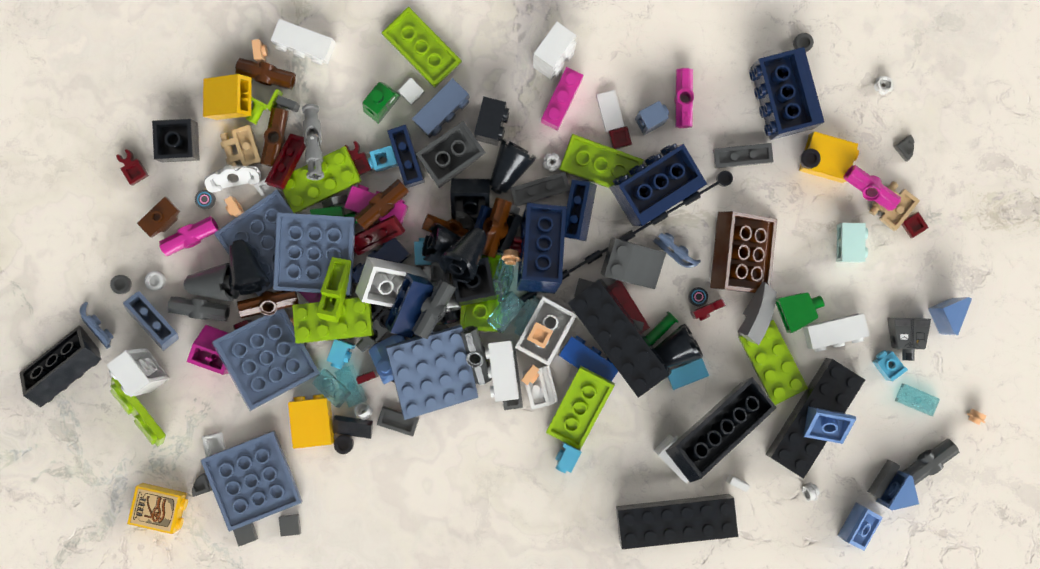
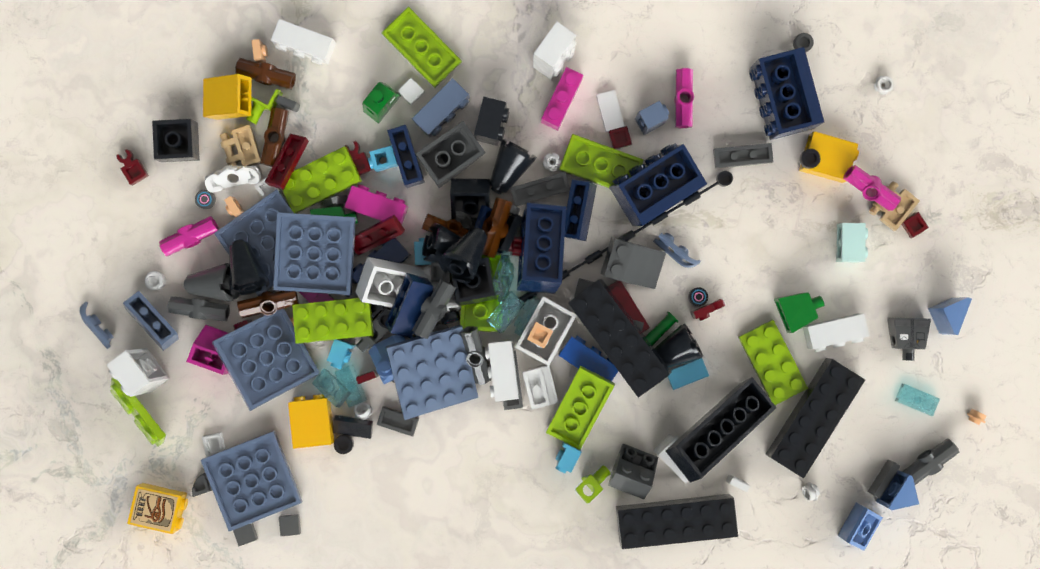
black slope [19,325,101,407] -> none
dark grey tile [110,275,132,294] -> none
reddish brown brick [137,197,180,238] -> none
light grey piece [302,104,324,180] -> none
lime slope [316,257,351,323] -> none
reddish brown piece [354,179,409,230] -> none
light nougat plate [501,249,520,265] -> none
light nougat plate [521,364,540,385] -> none
reddish brown slope [710,211,777,293] -> none
light grey slope [738,282,777,345] -> none
medium blue slope [804,407,856,444] -> none
medium azure brick [873,350,908,382] -> none
dark grey tile [894,134,914,162] -> none
none -> lime bracket [575,465,611,504]
none -> dark grey slope [608,444,659,499]

